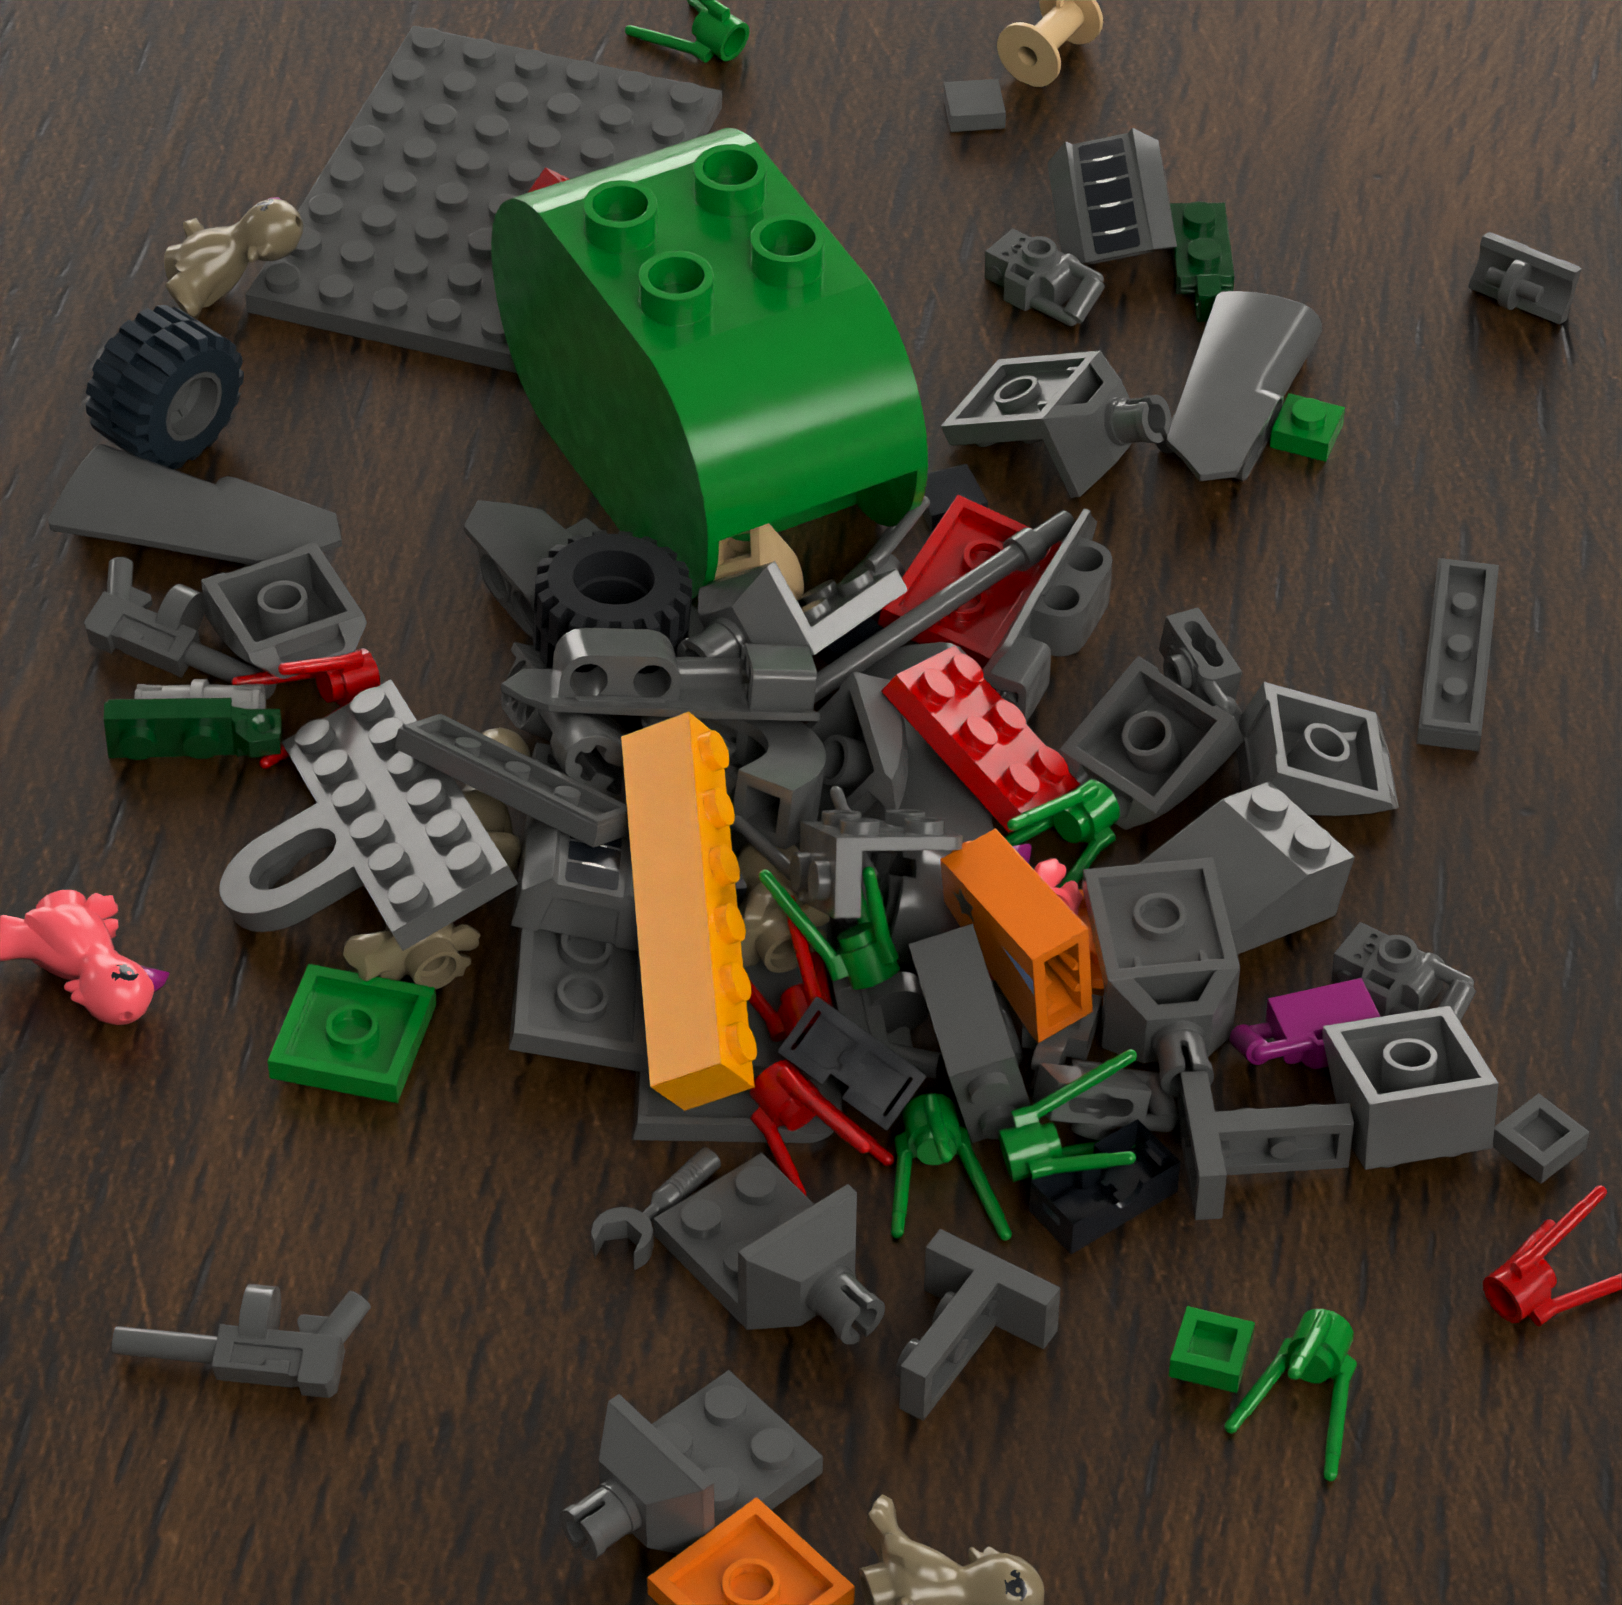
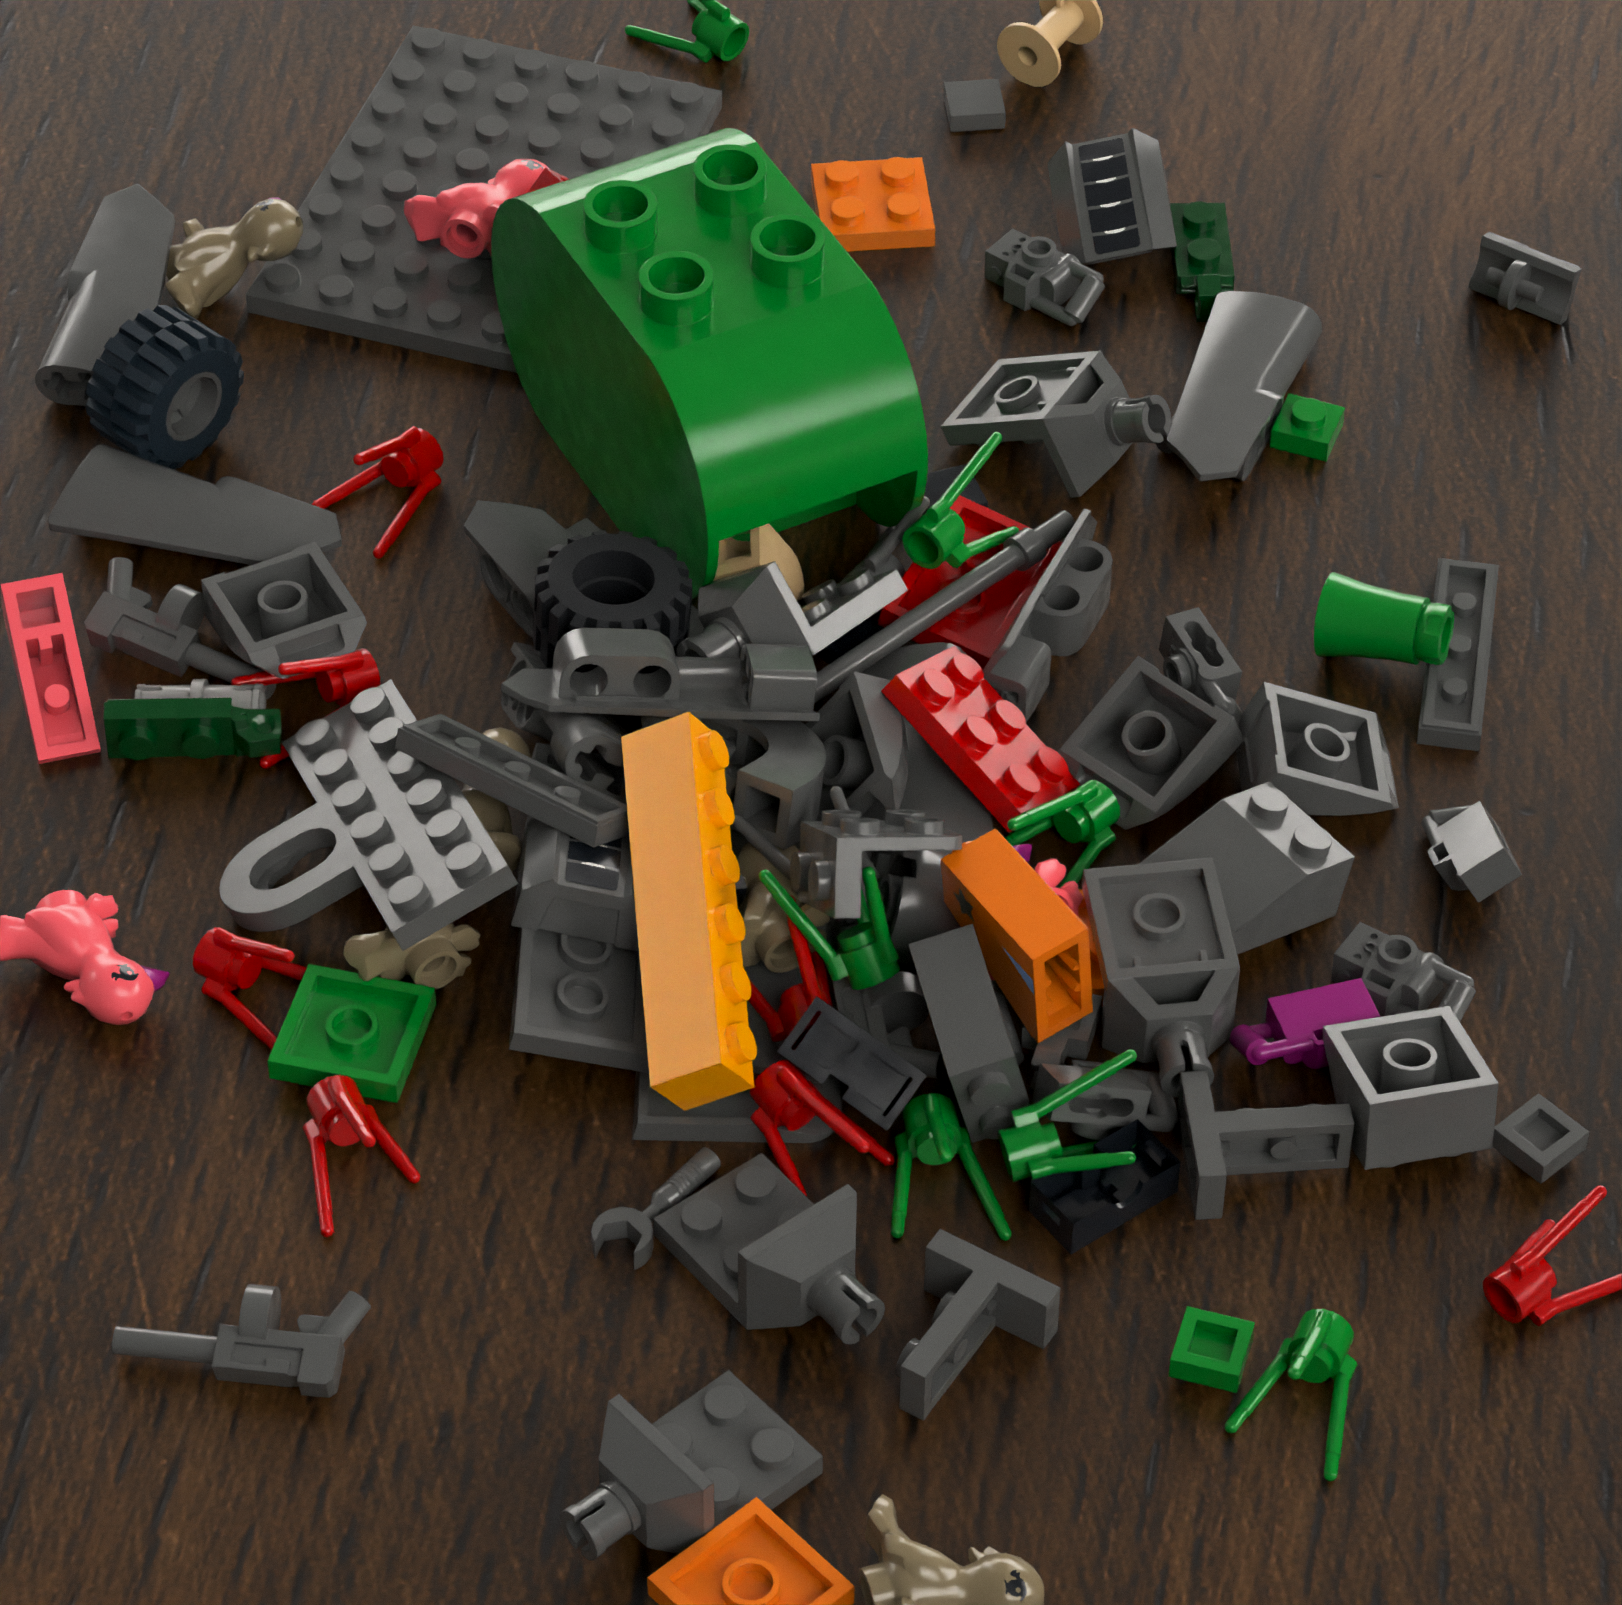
none -> coral slope [0,573,101,764]
none -> dark grey panel [35,184,176,406]
none -> red plant [193,927,307,1050]
none -> red plant [303,1075,421,1237]
none -> red plant [312,426,444,559]
none -> coral animal [404,159,549,259]
none -> orange plate [811,157,935,252]
none -> green plant [903,432,1019,569]
none -> green plant [1314,572,1454,665]
none -> dark grey piece [1421,801,1522,903]

